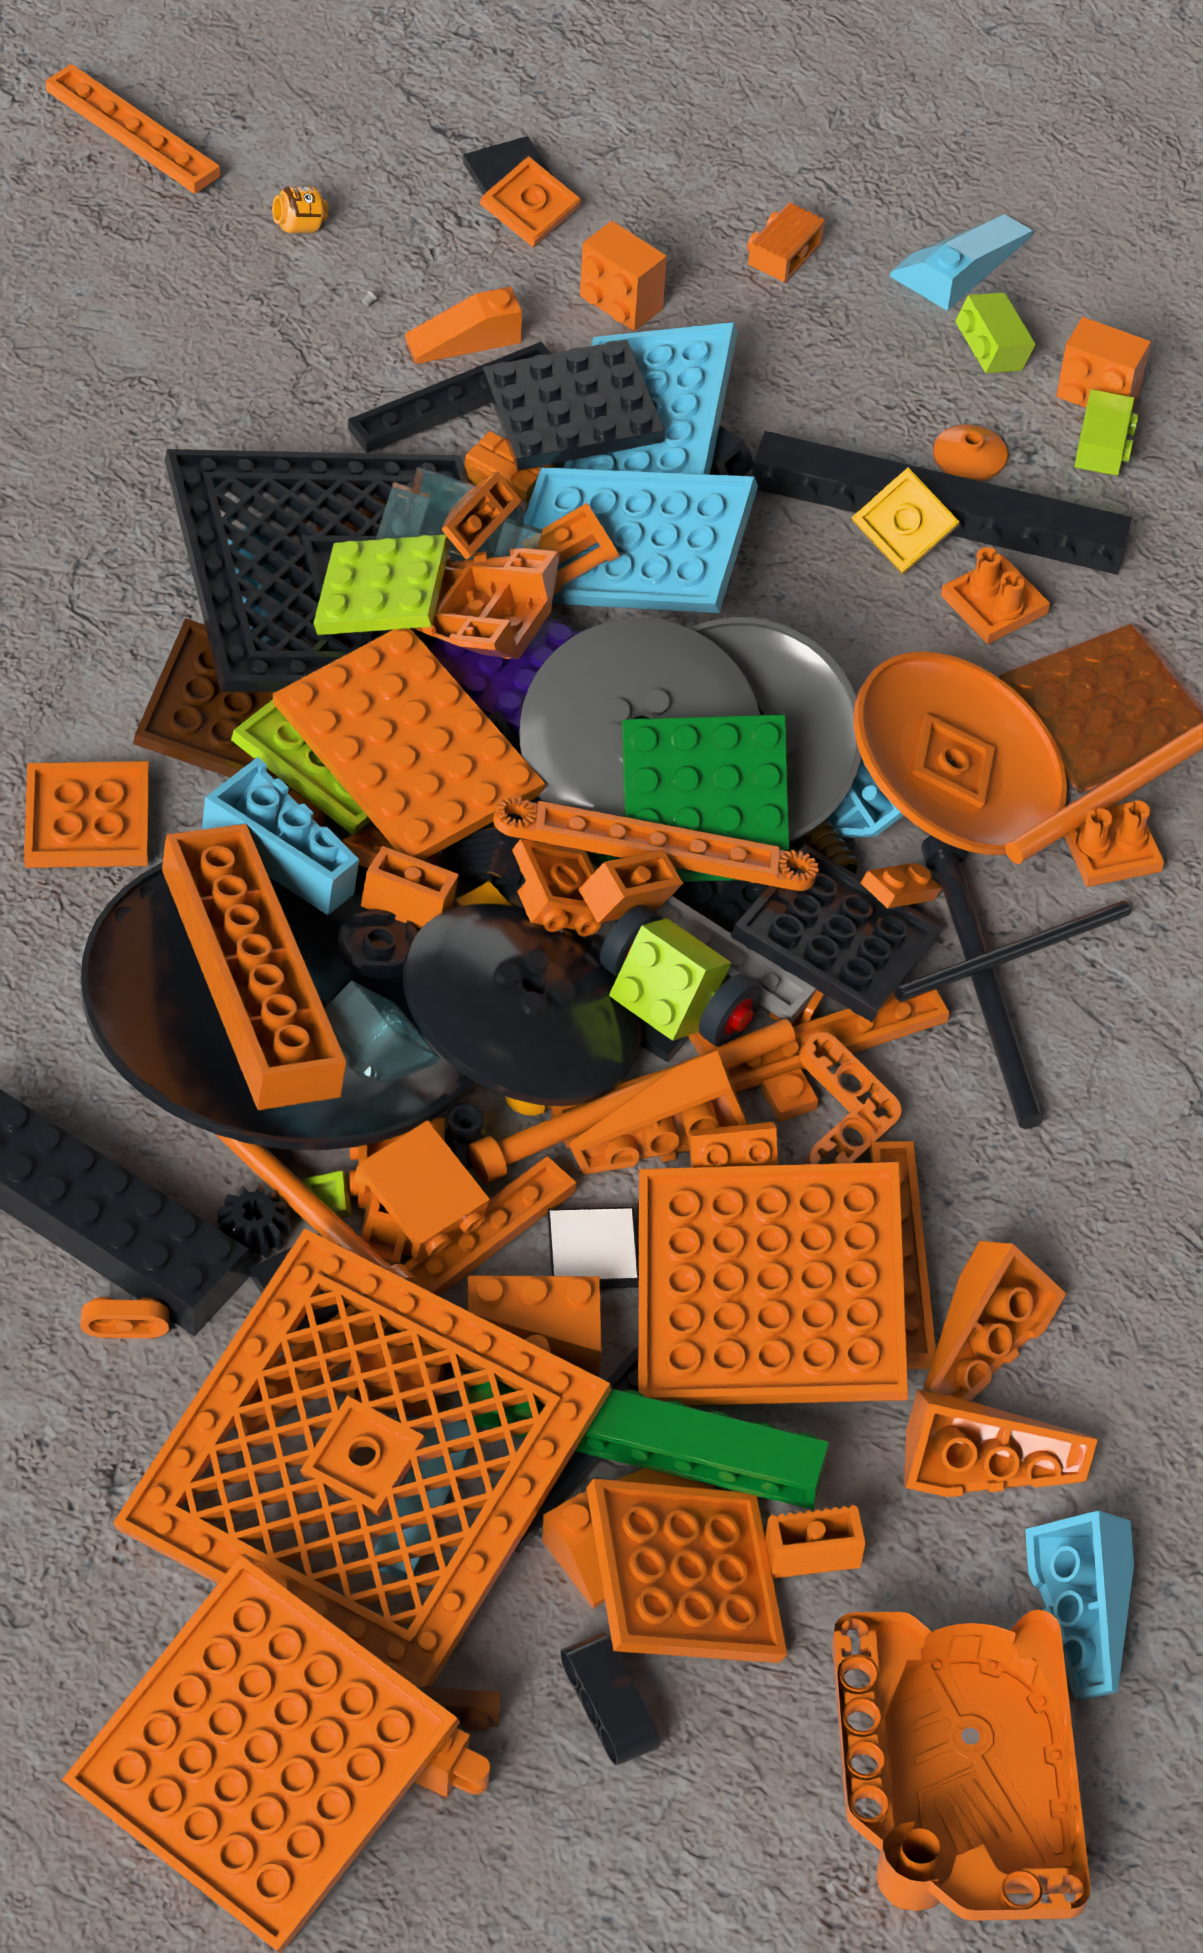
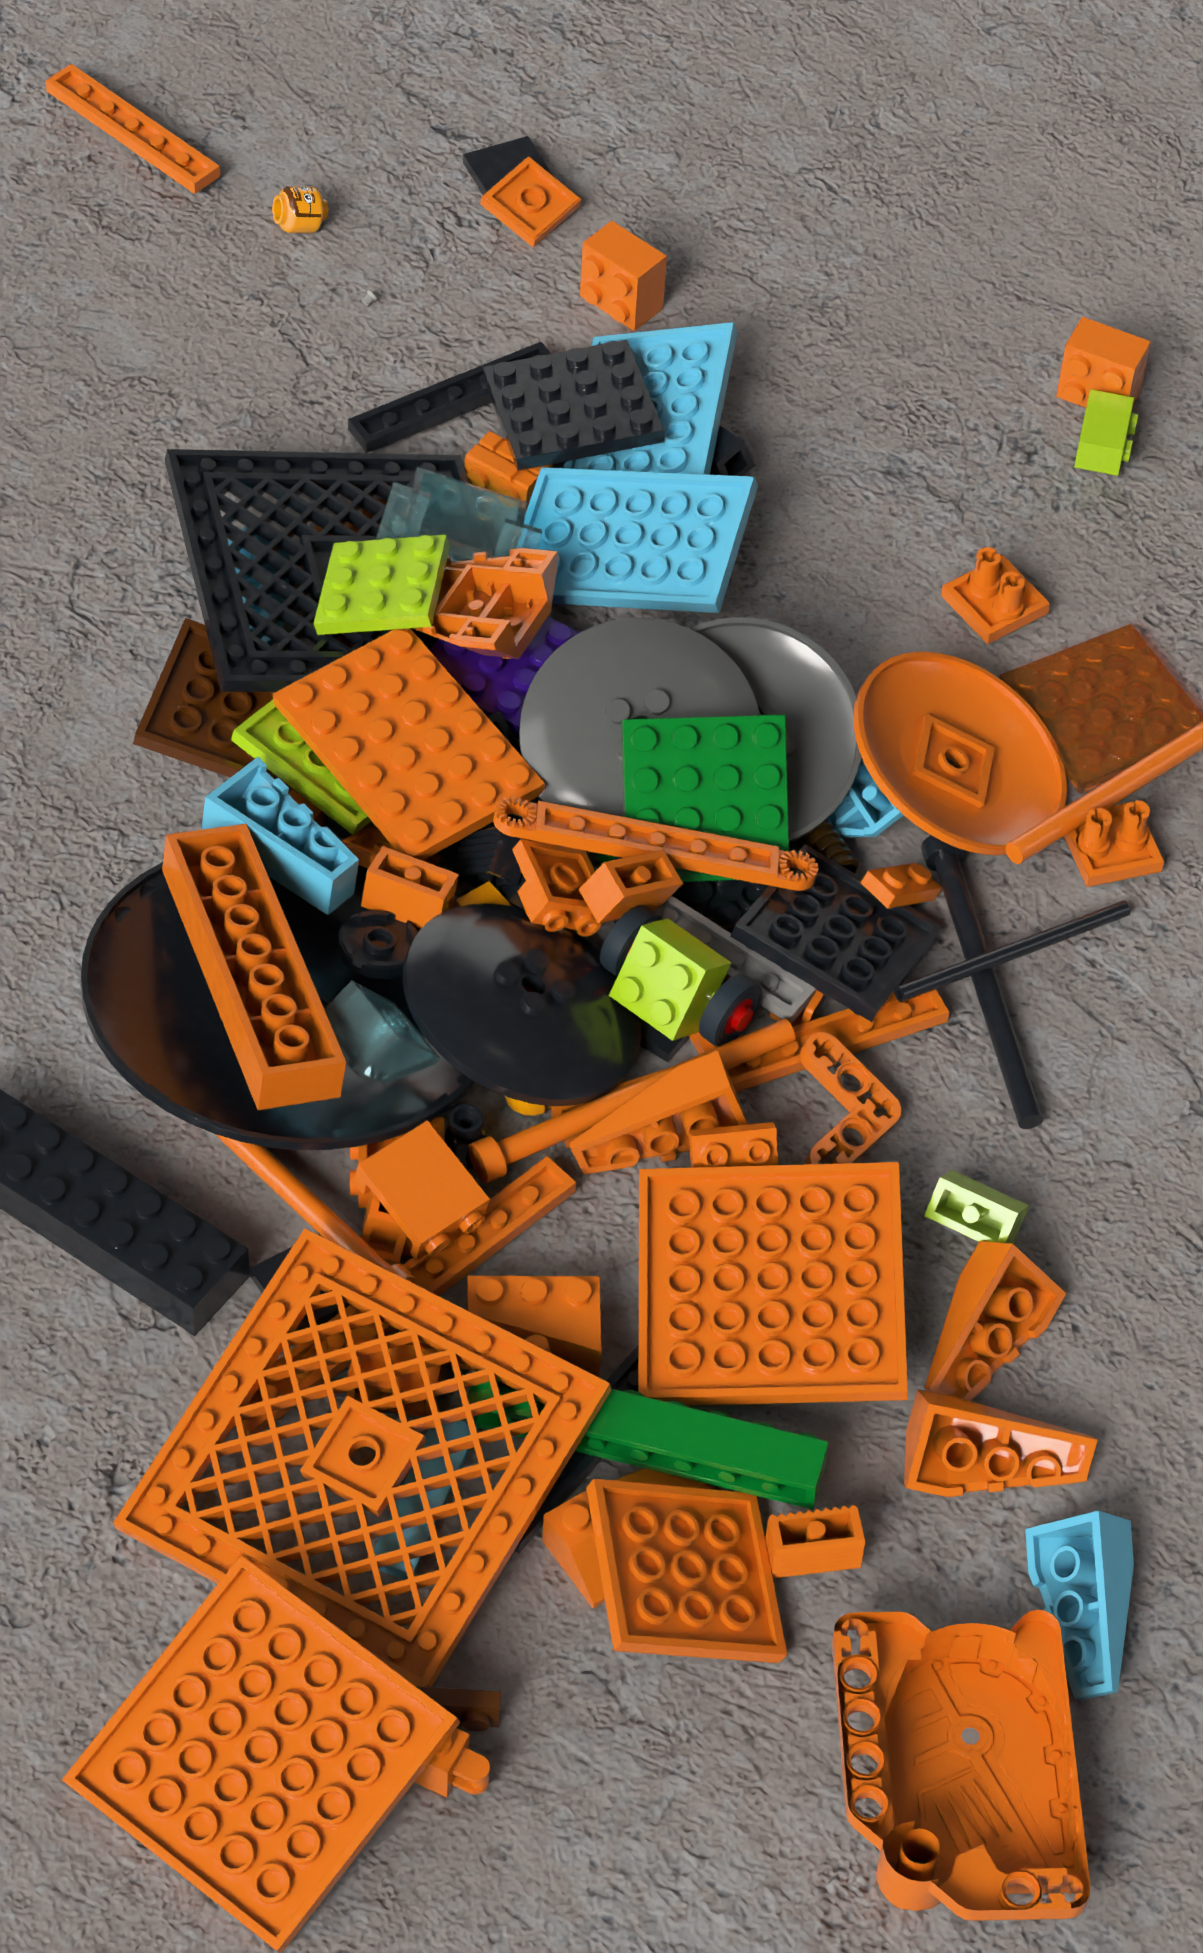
orange plate [24,761,149,868] -> none
orange plate [80,1297,170,1338] -> none
black gear [217,1184,291,1259] -> none
lime plate [302,1170,351,1218] -> none
orange slope [405,287,522,364] -> none
orange slope [441,471,522,559] -> none
orange plate [520,503,620,596] -> none
white tile [547,1207,639,1289] -> none
black beam [560,1632,660,1766] -> none
orange brick [747,202,825,283] -> none
black brick [752,431,1132,575] -> none
orange plate [761,1068,818,1122] -> none
yellow tile [851,468,959,575] -> none
orange plate [870,1141,936,1369] -> none
medium azure wedge [890,214,1033,311] -> none
orange dish [933,424,1008,481] -> none
lime brick [955,293,1036,373] -> none
none -> lime brick [924,1170,1029,1244]

